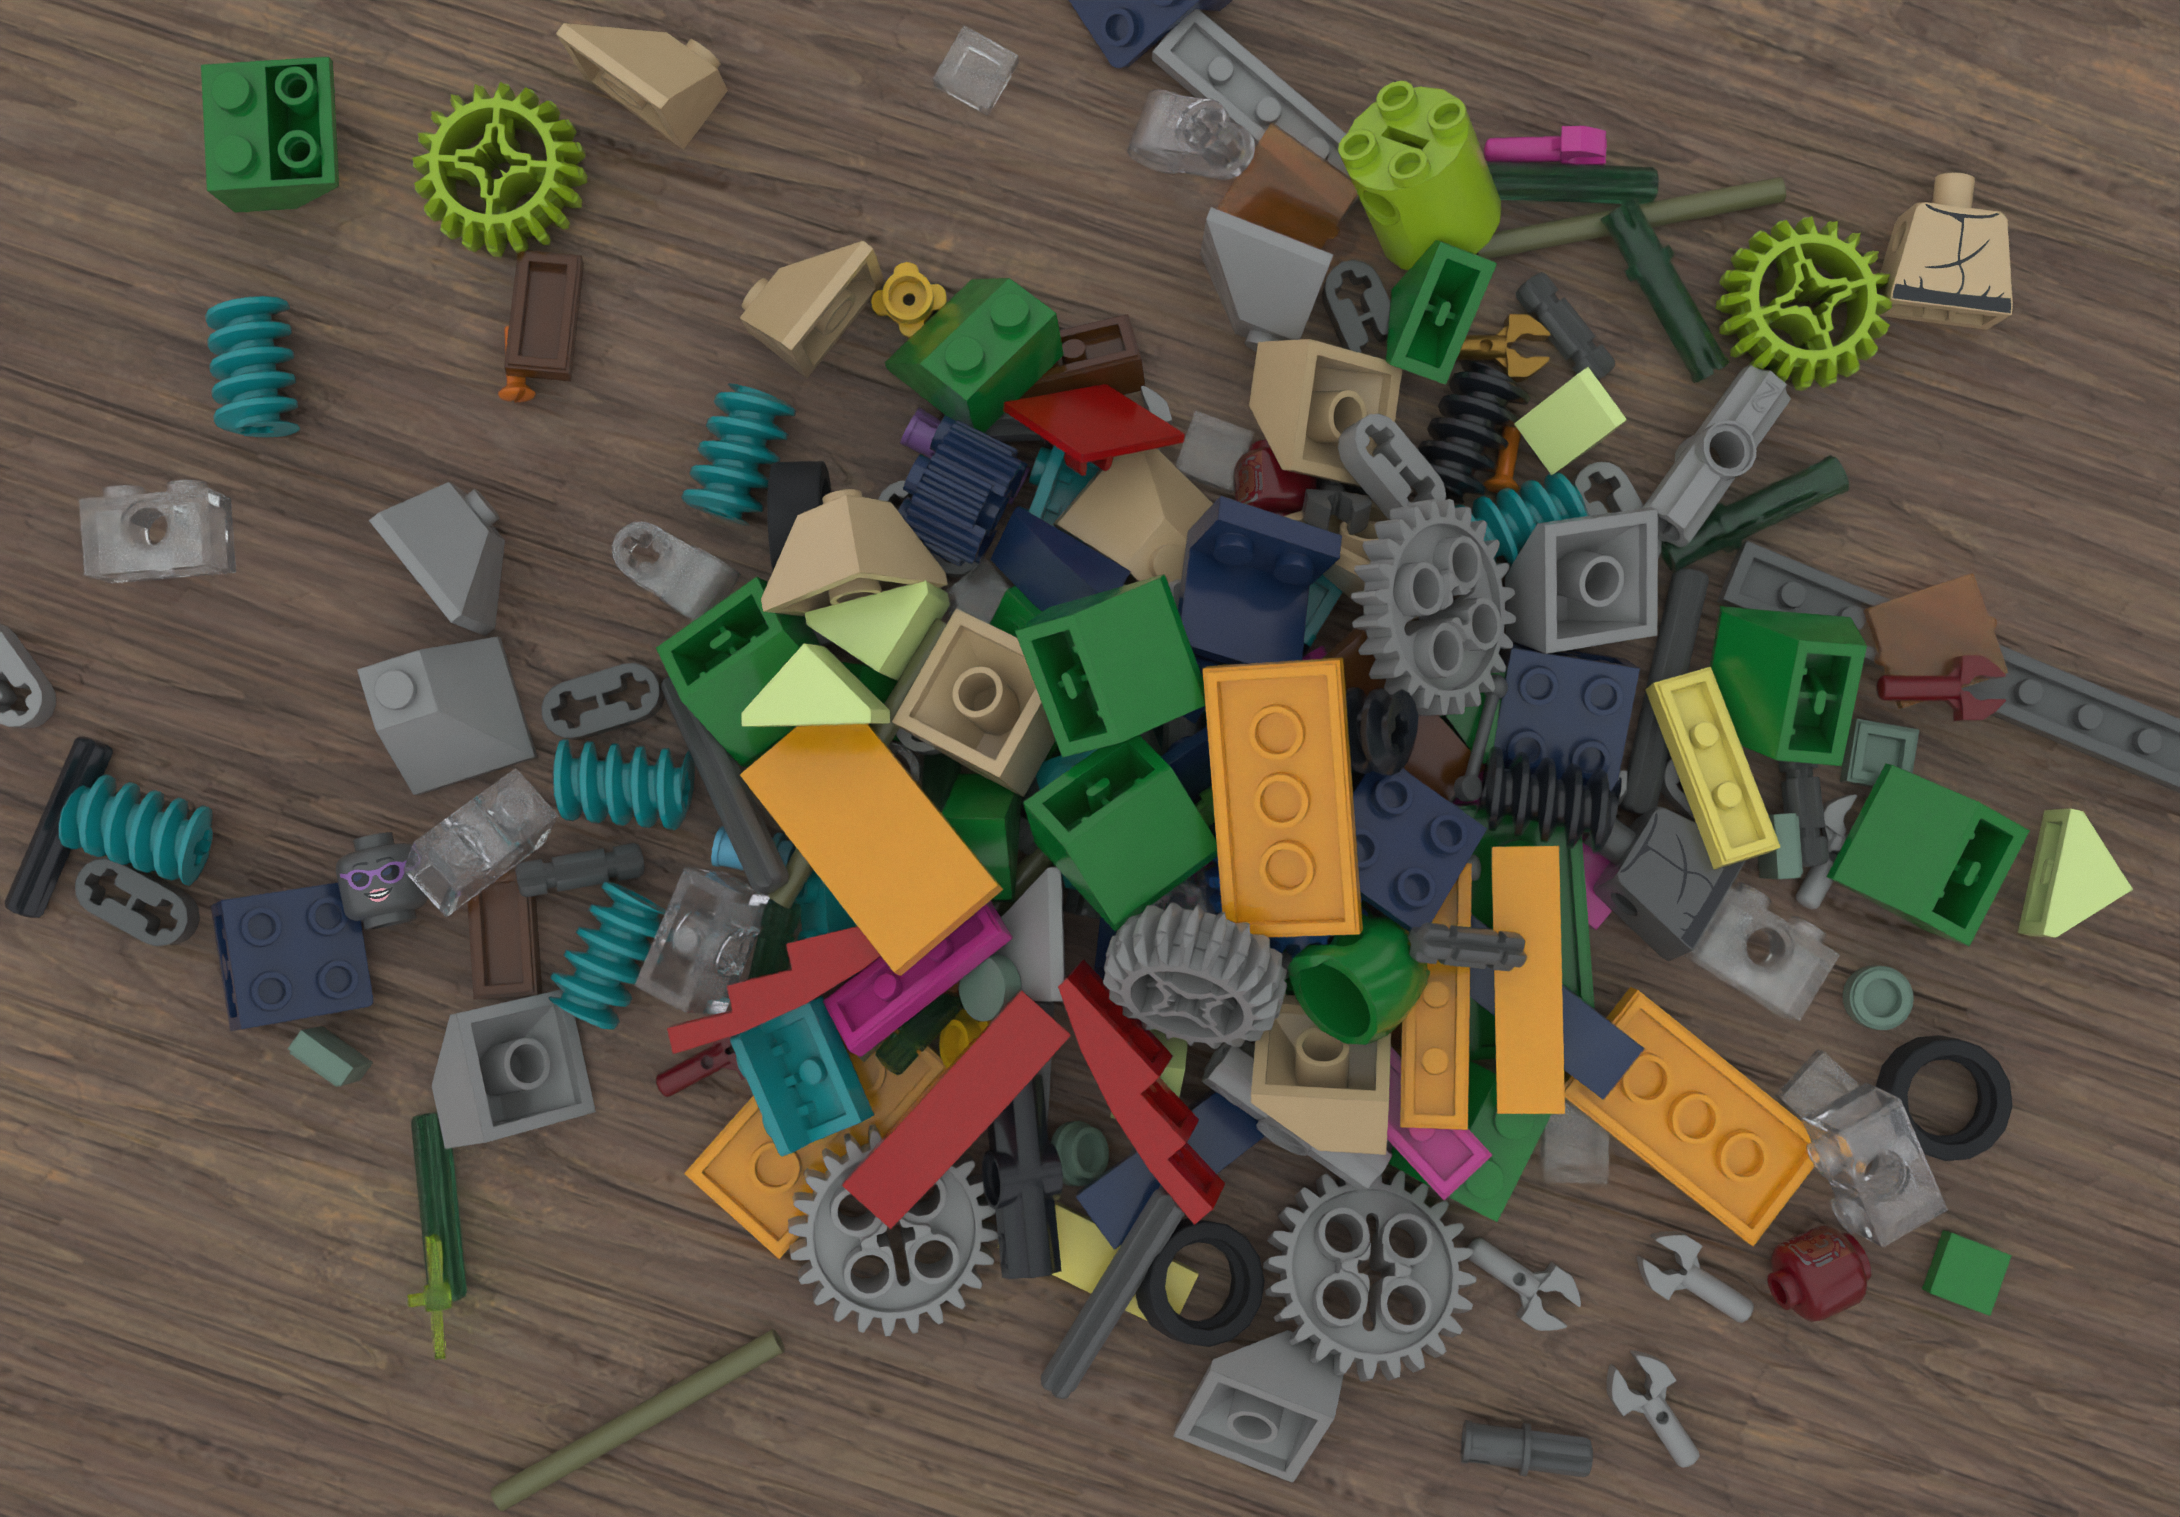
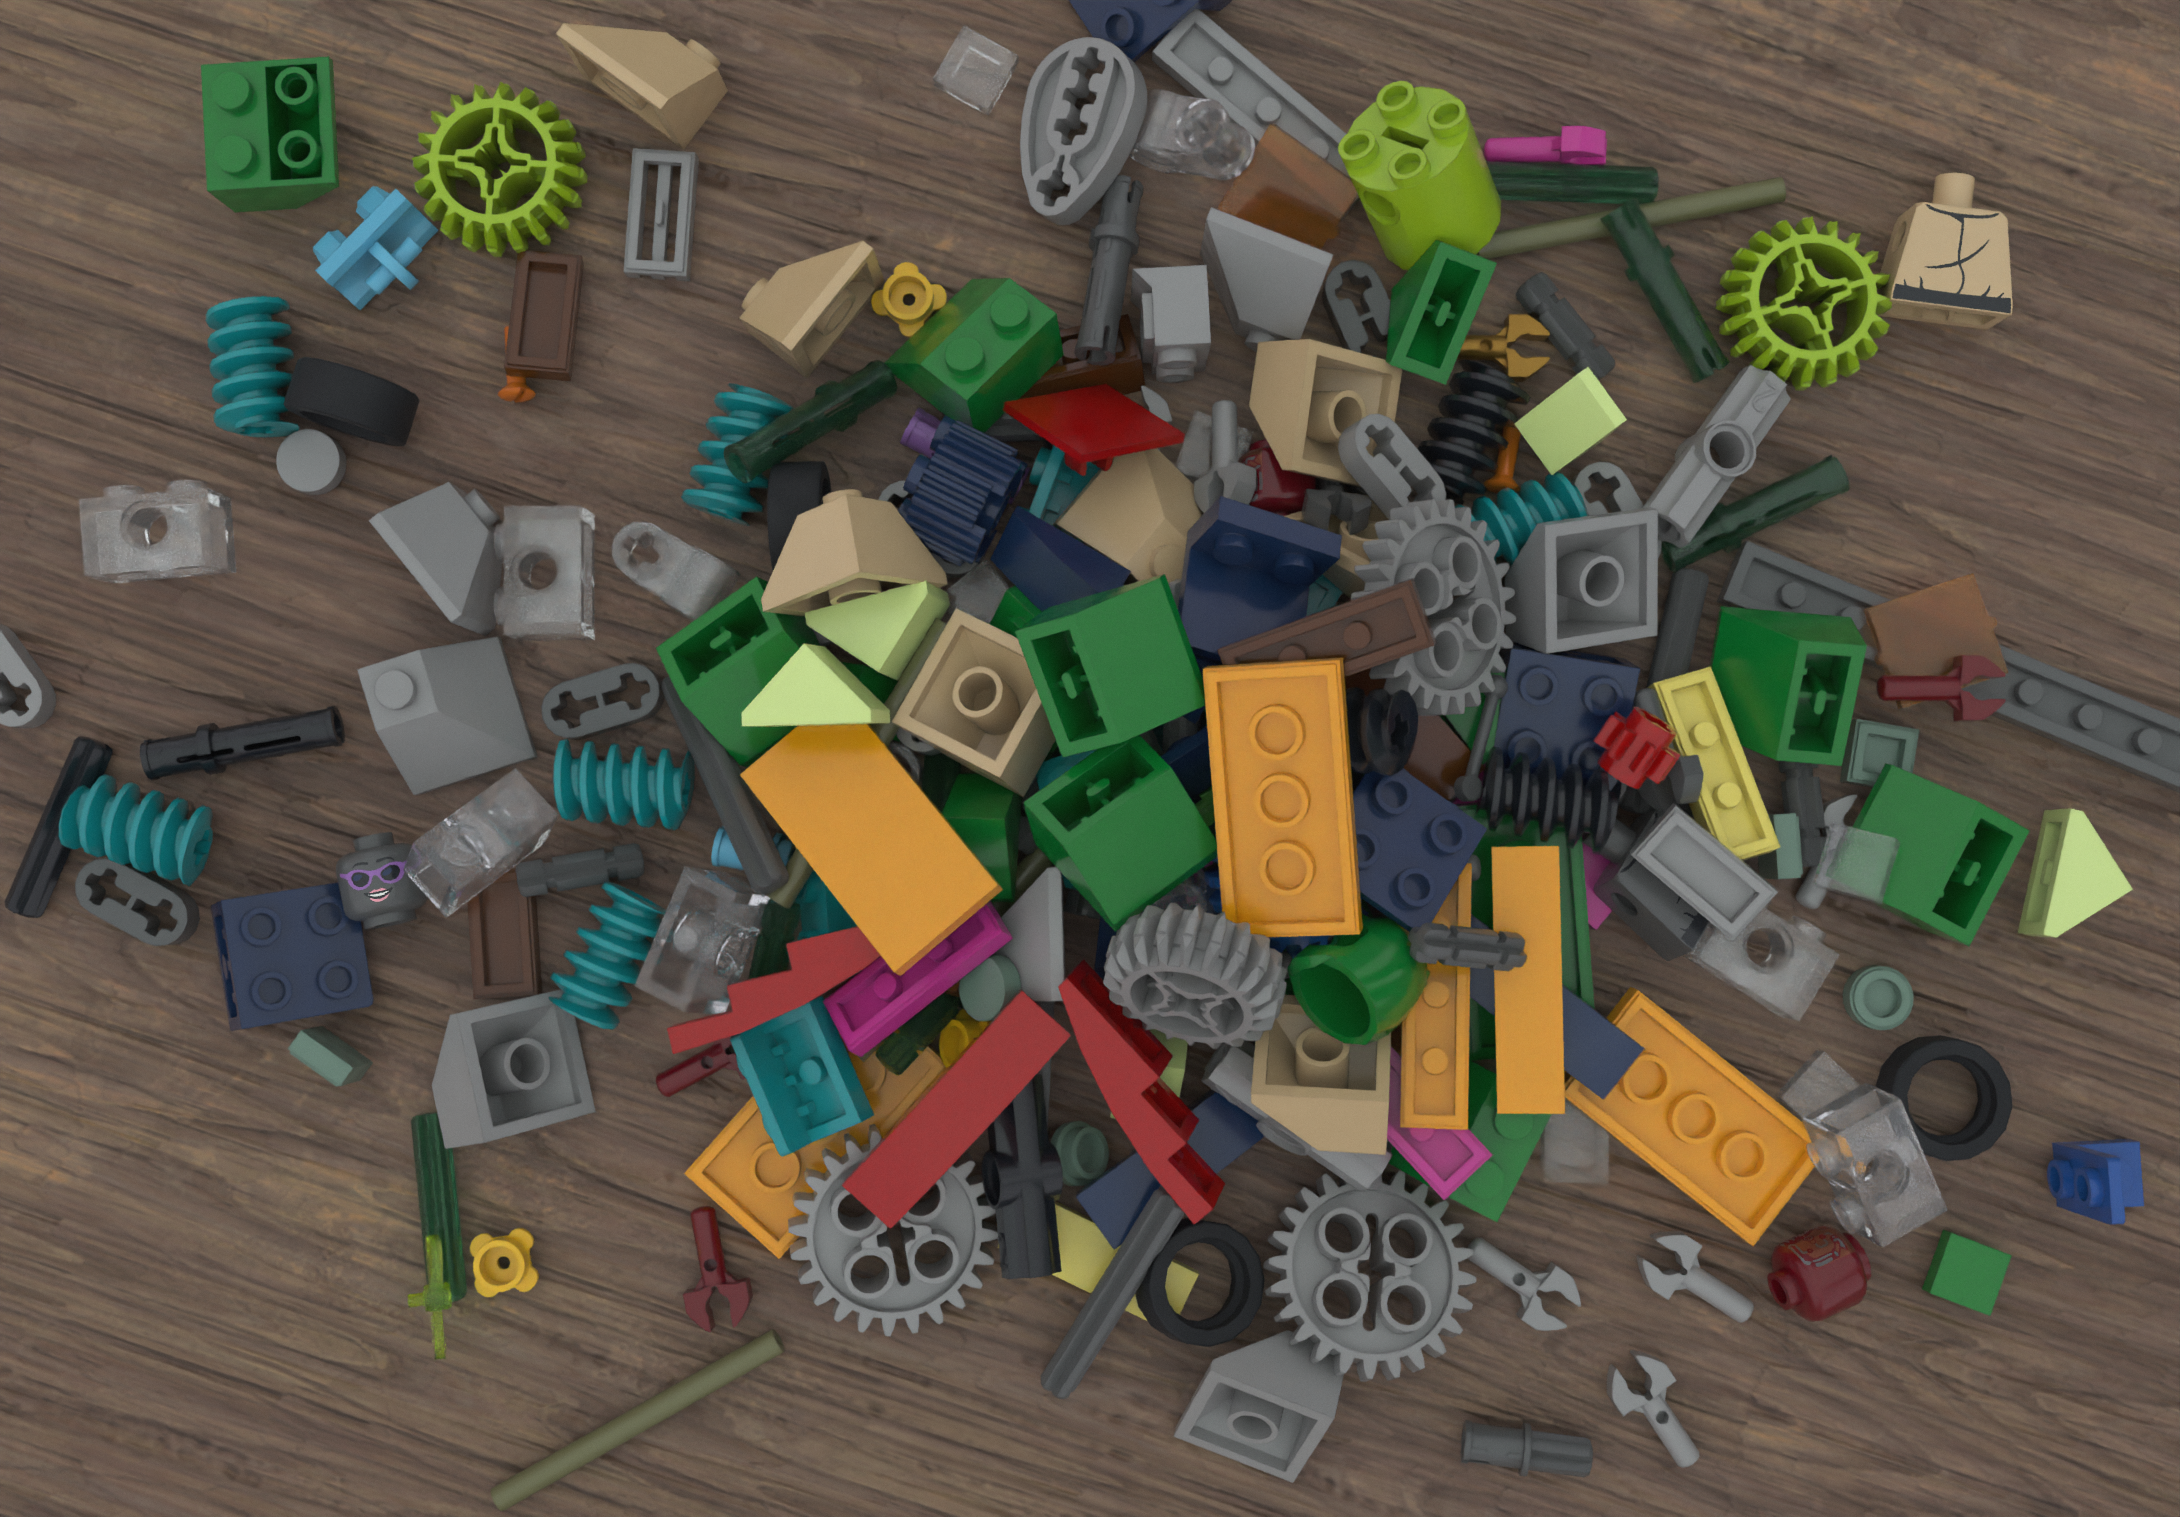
none -> black pin [140,706,345,781]
none -> light grey tile [276,429,346,495]
none -> black tyre [284,357,420,447]
none -> medium azure hips [313,186,439,310]
none -> yellow plate [470,1228,539,1297]
none -> clear brick [494,505,595,641]
none -> light grey tile [623,148,699,281]
none -> dark red bar [683,1206,753,1332]
none -> clear green pin [723,360,897,483]
none -> light grey piece [1020,37,1147,225]
none -> dark grey pin [1074,175,1144,365]
none -> light grey window [1130,265,1211,383]
none -> light grey bar [1194,400,1256,513]
none -> reddish brown tile [1217,578,1437,677]
none -> red gear [1593,707,1681,789]
none -> light grey tile [1630,803,1778,941]
none -> dark grey bar [1633,688,1704,812]
none -> clear tile [1813,822,1900,904]
none -> blue bracket [2047,1139,2144,1225]

